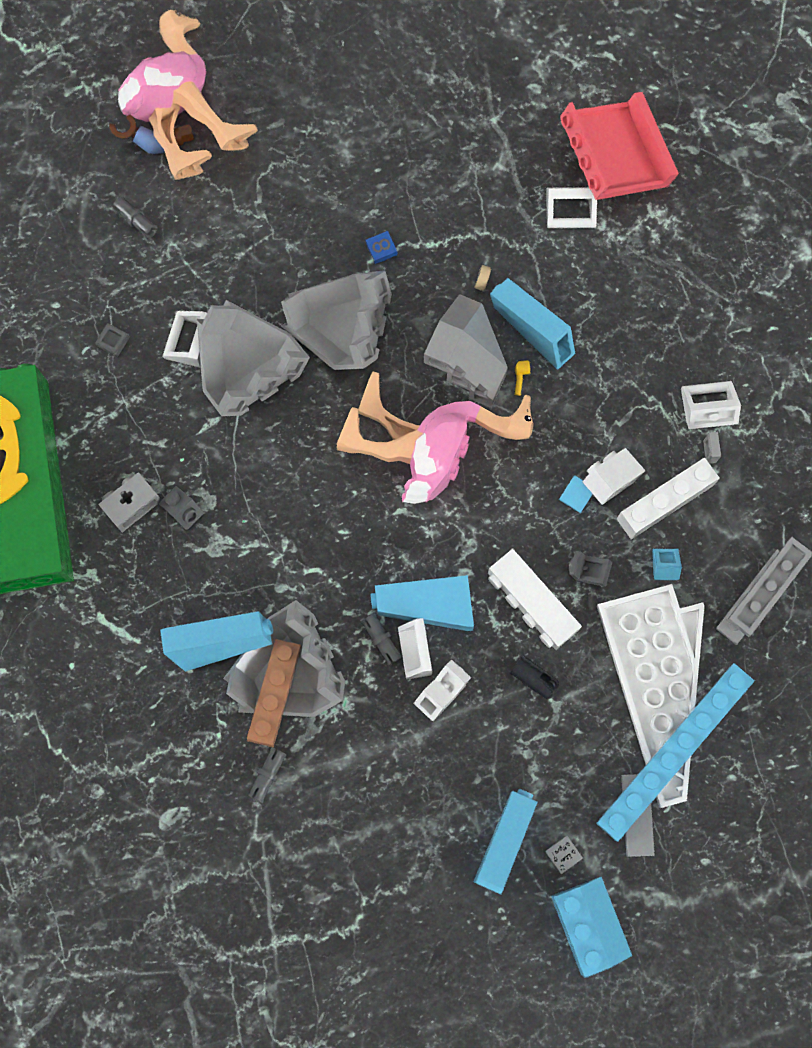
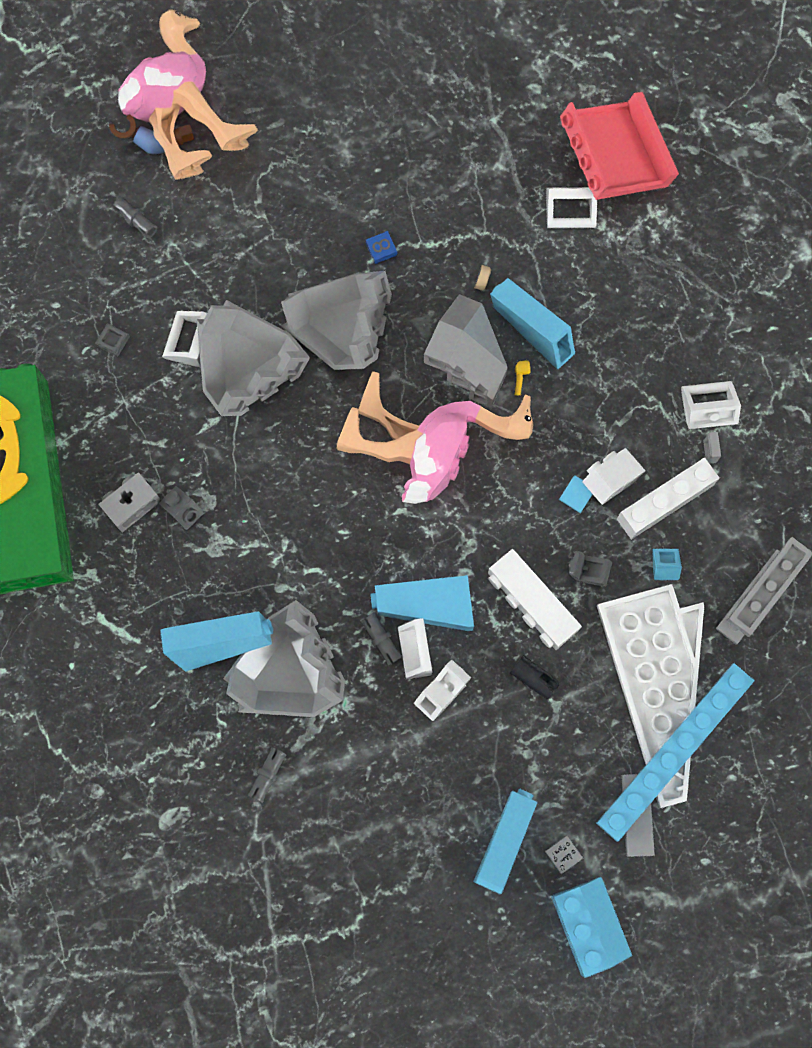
nougat plate [247,639,301,747] -> none

